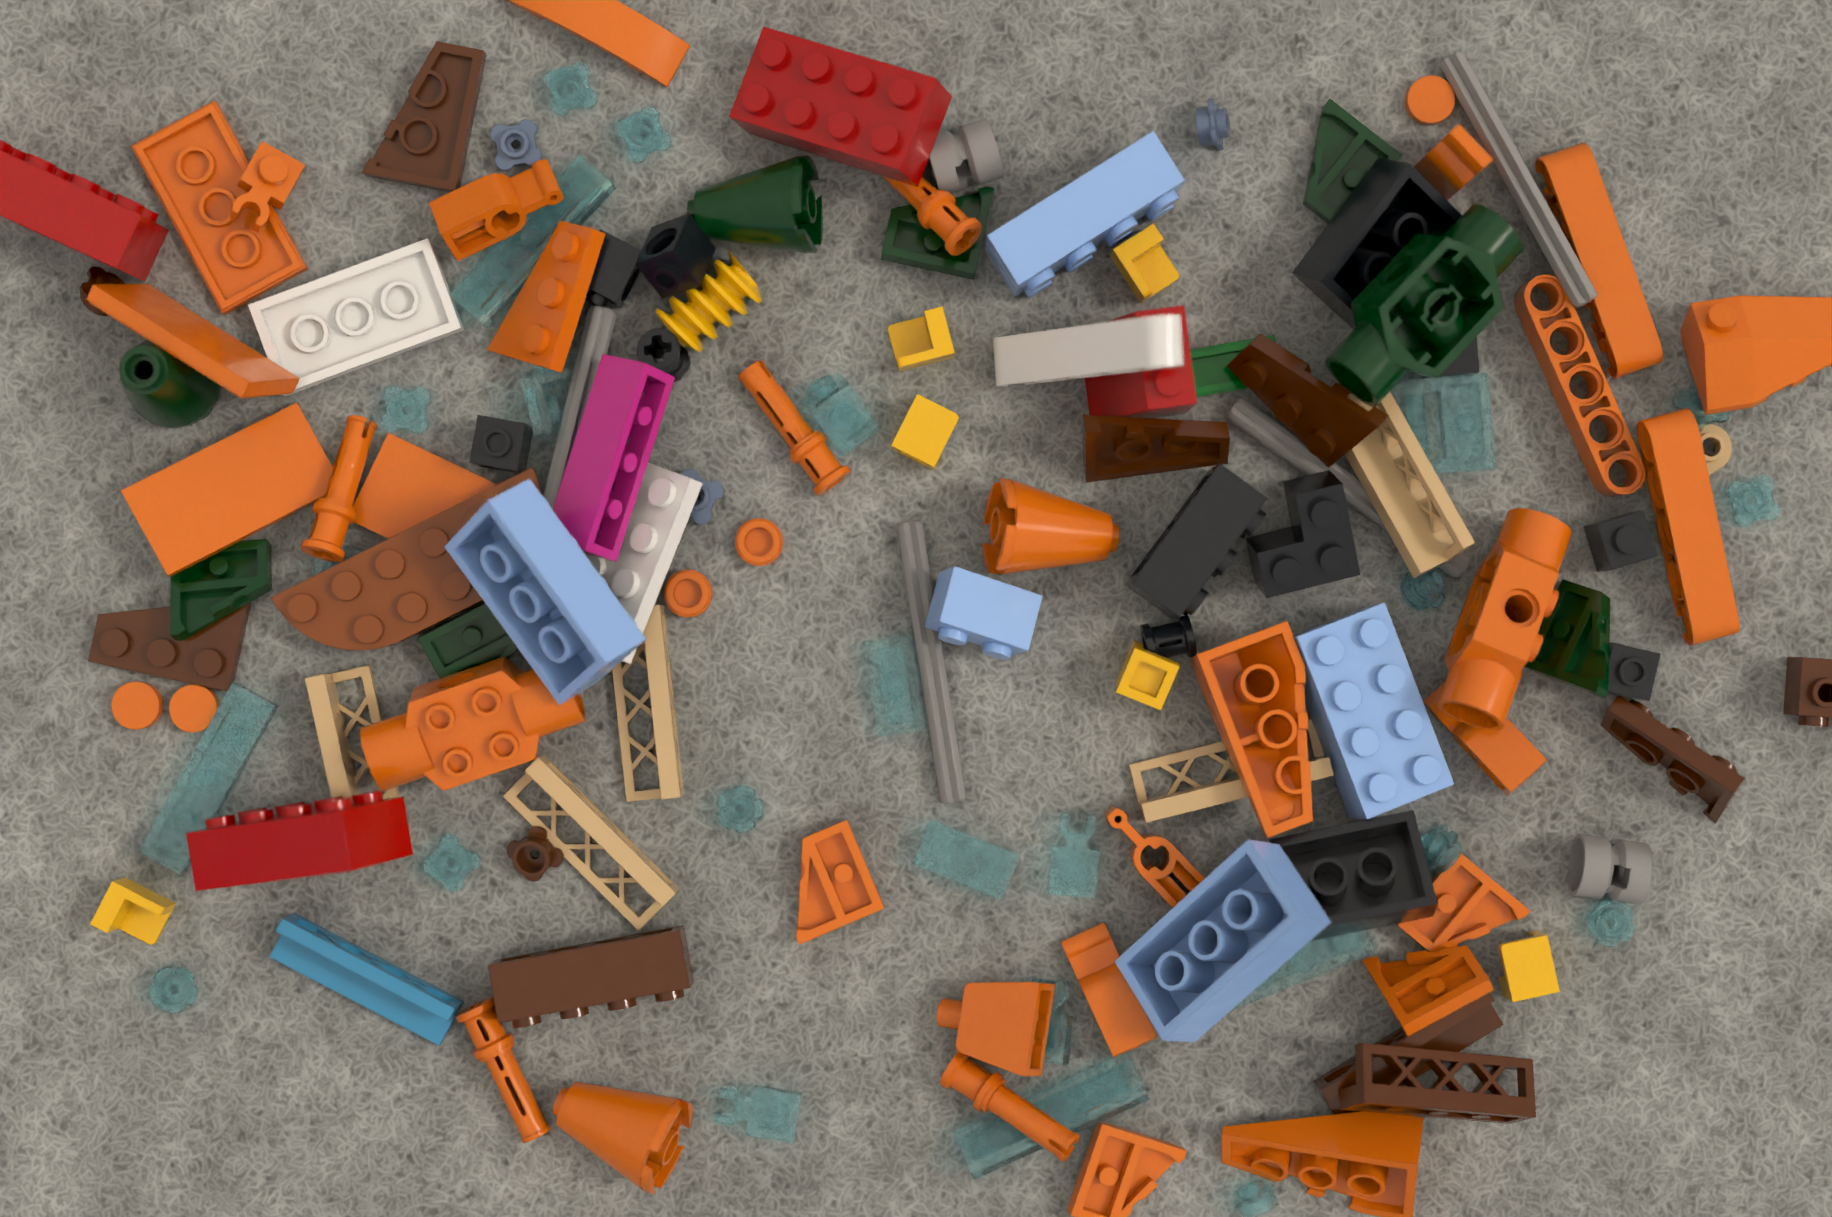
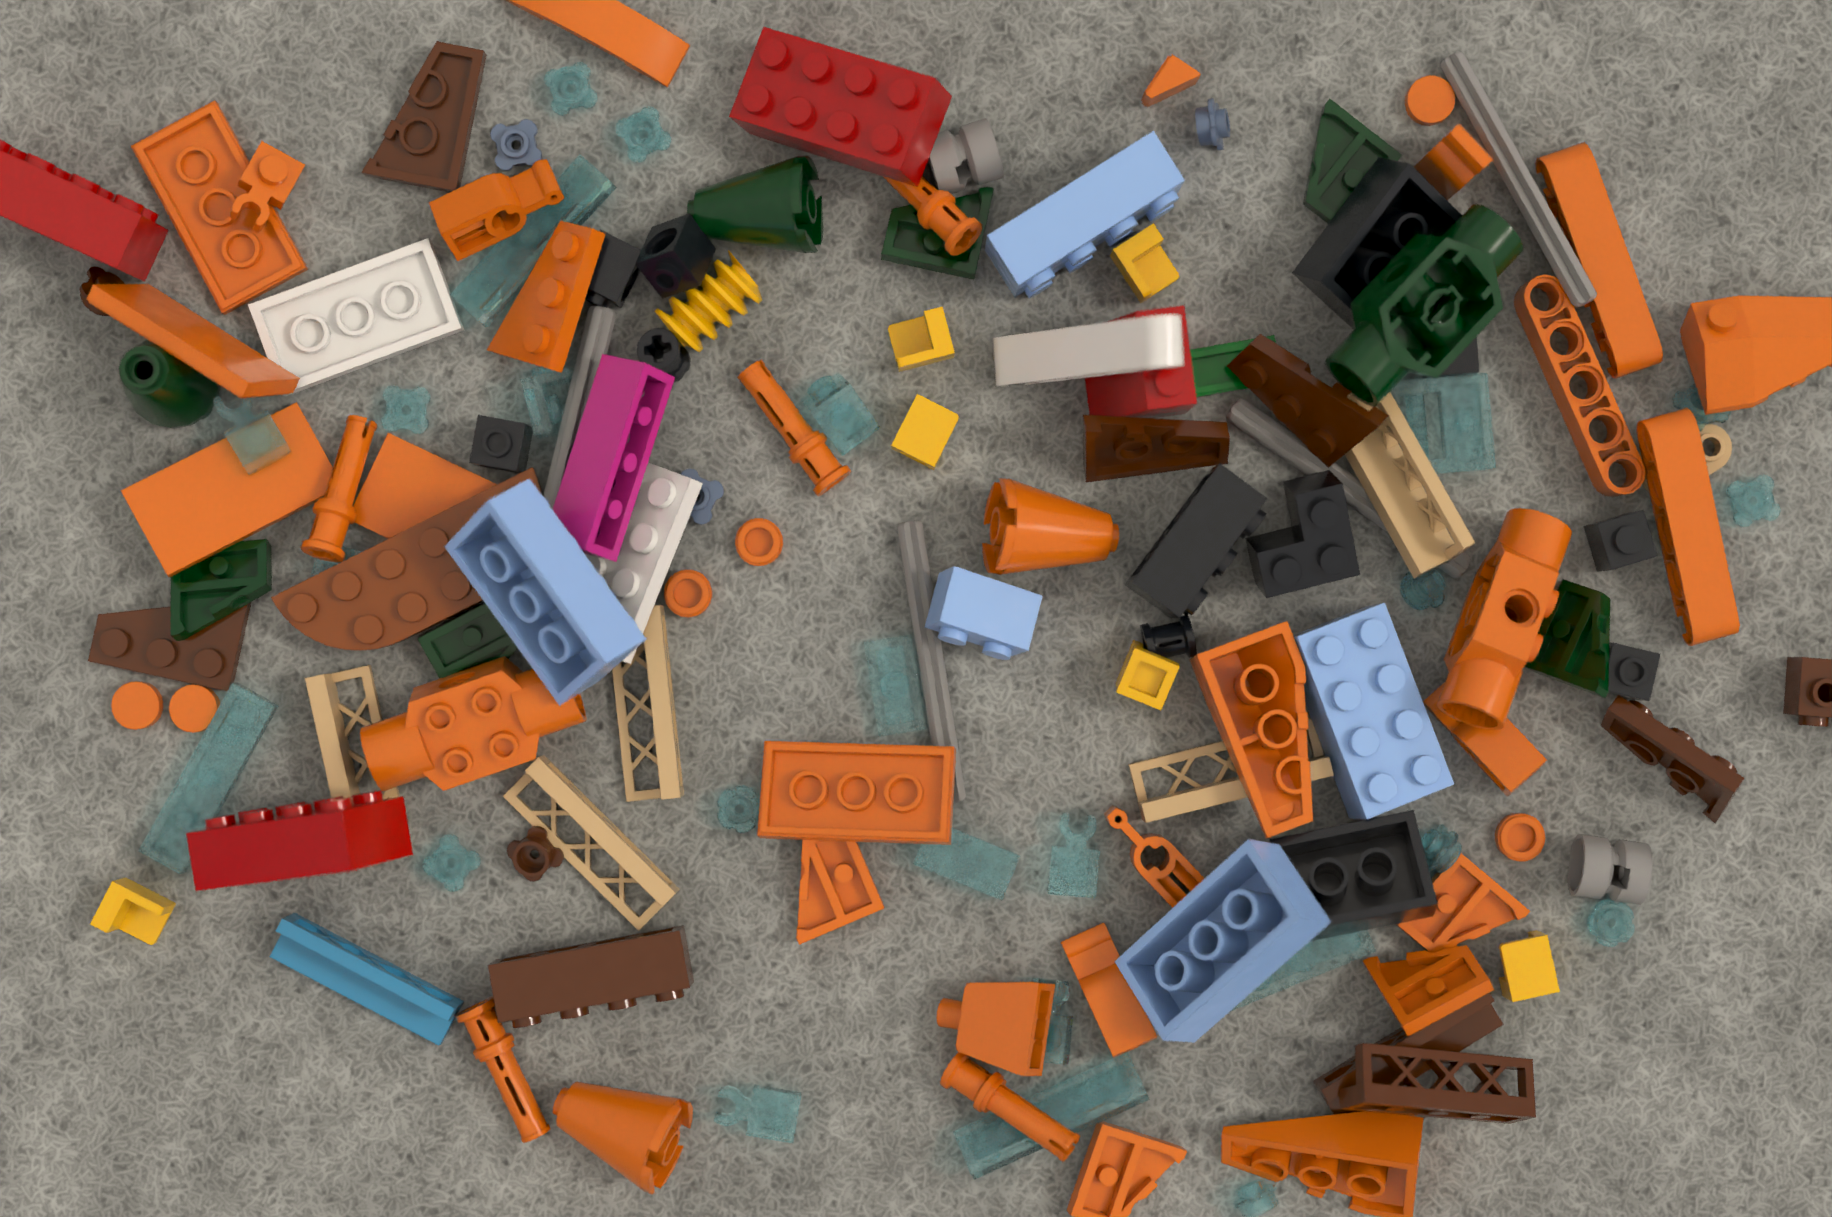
clear light blue plate [150,967,198,1014] -> none
none -> clear light blue plate [214,396,292,477]
none -> orange tile [757,741,956,845]
none -> orange slope [1141,54,1201,107]
none -> orange tile [1495,813,1545,862]

